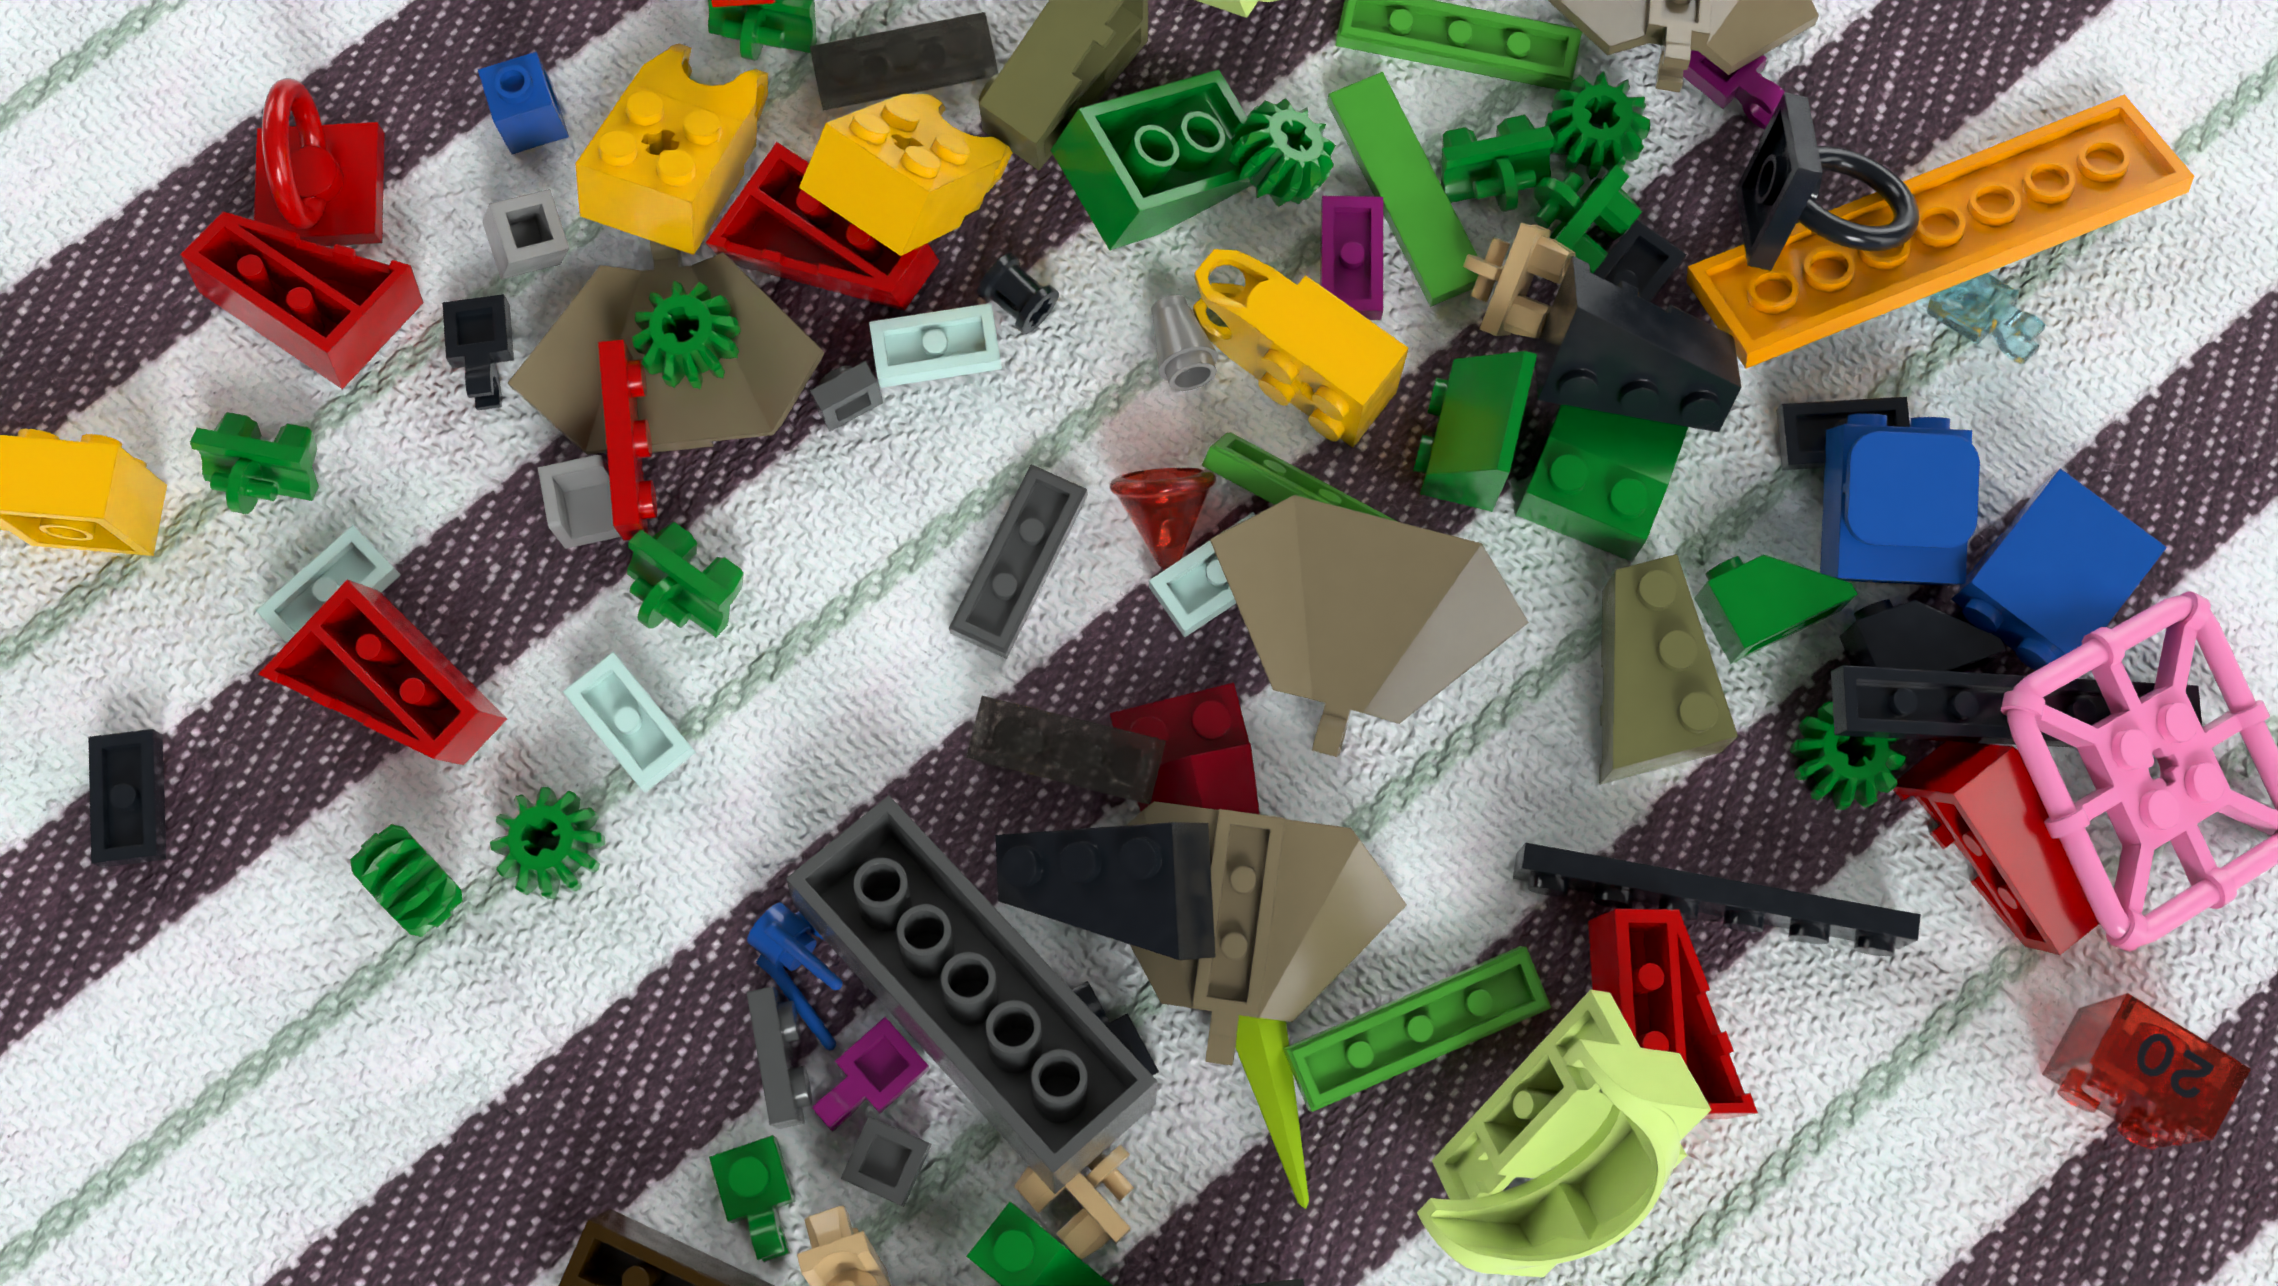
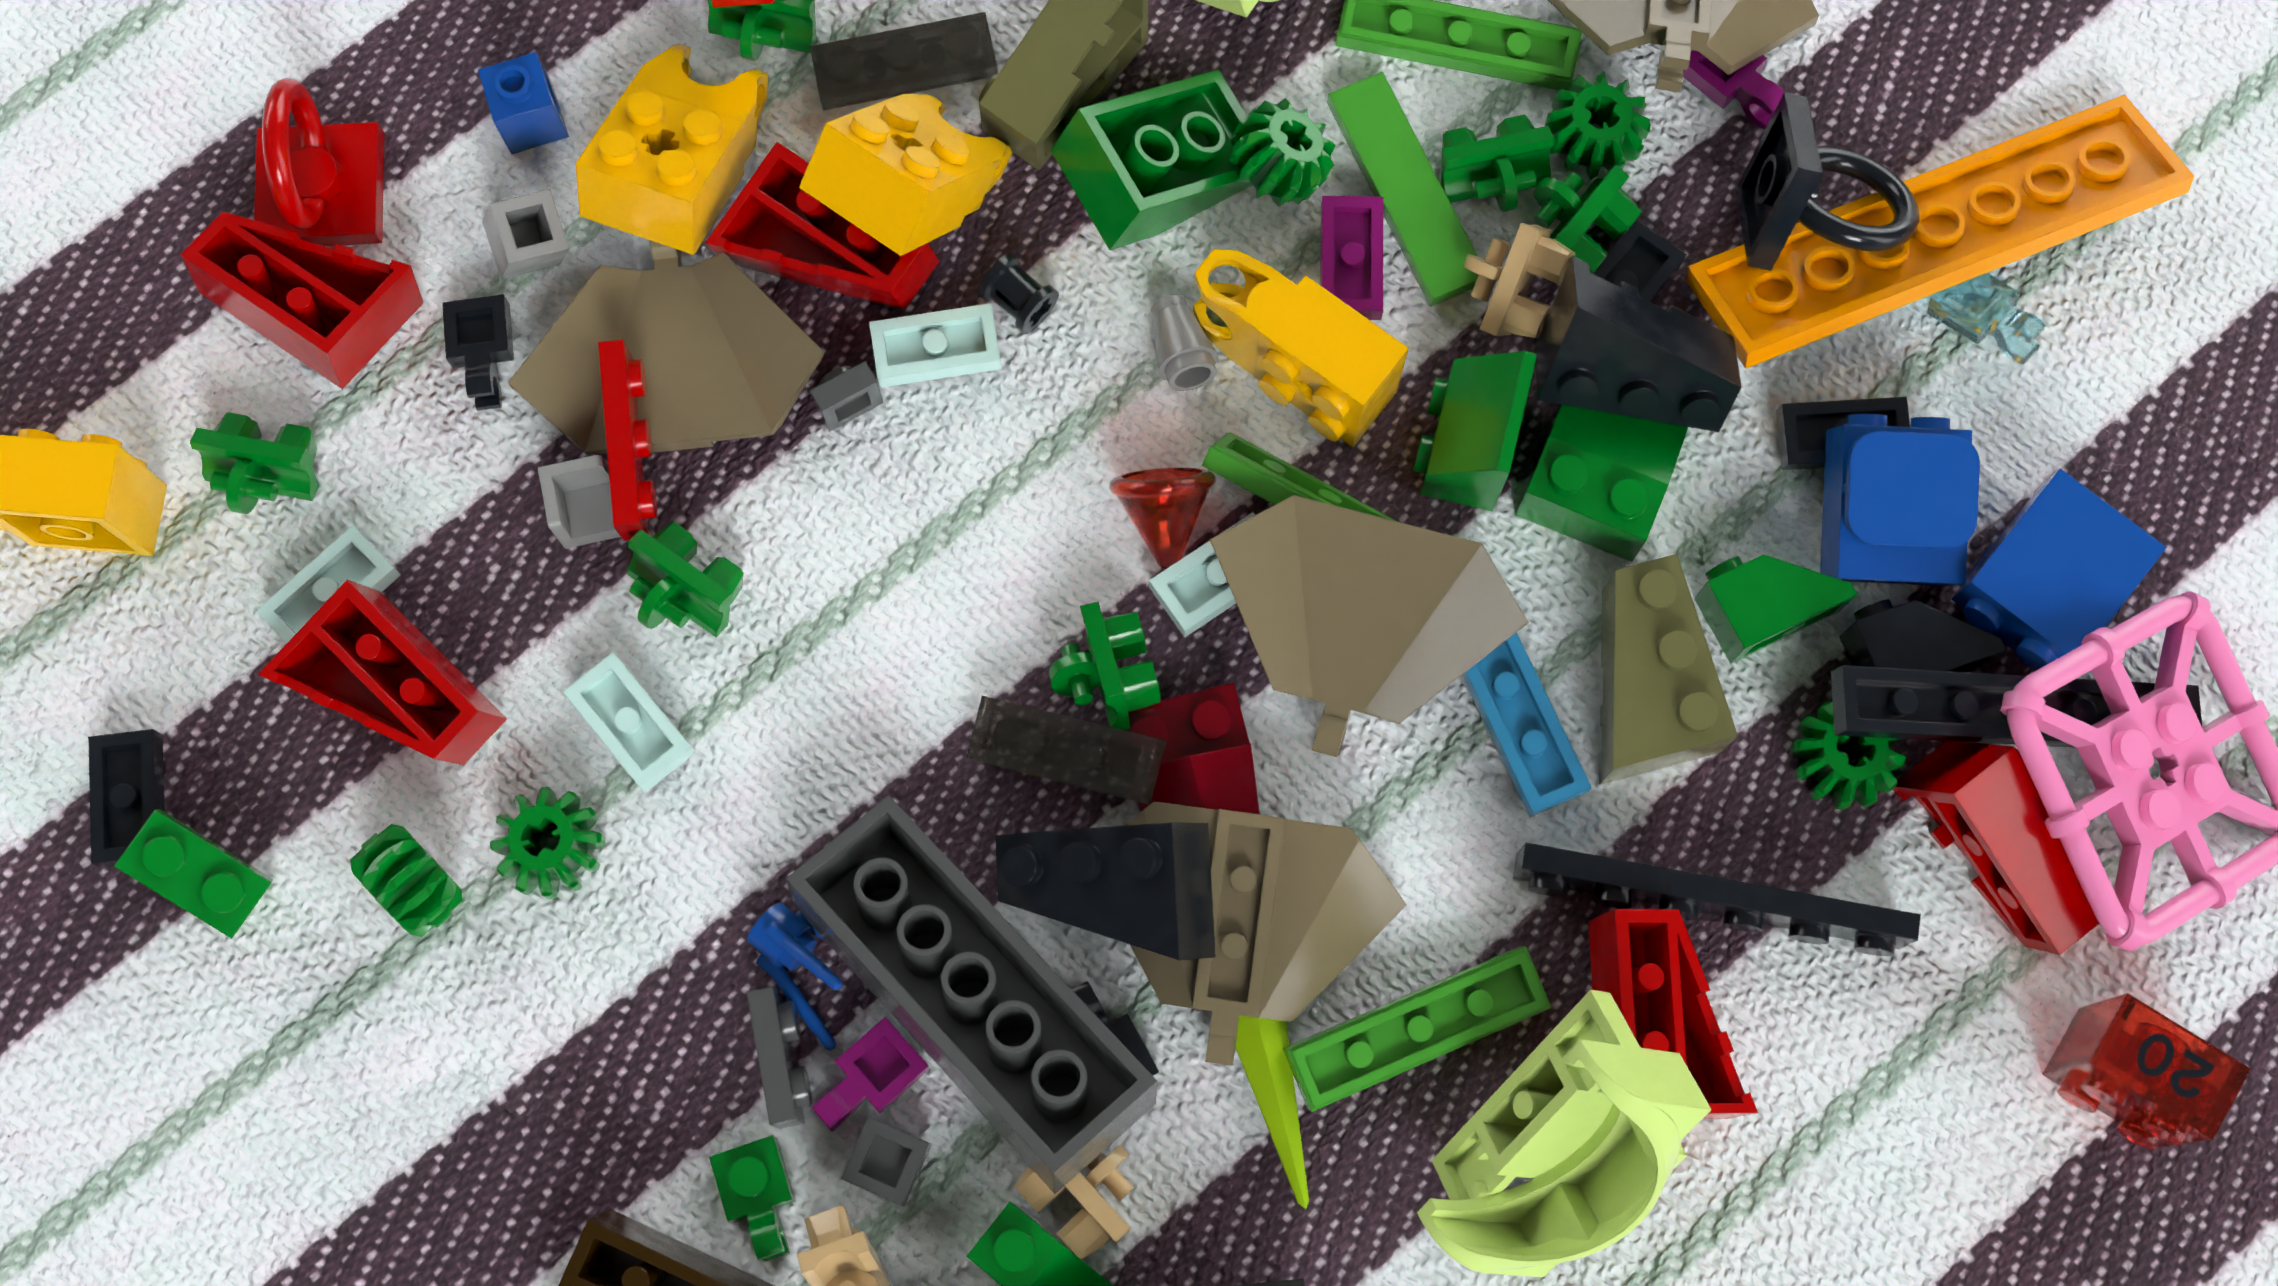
green gear [632,280,741,390] -> none
dark grey tile [949,464,1088,659] -> none
none -> green brick [114,809,273,939]
none -> green hips [1048,602,1161,734]
none -> dark azure plate [1462,632,1592,818]

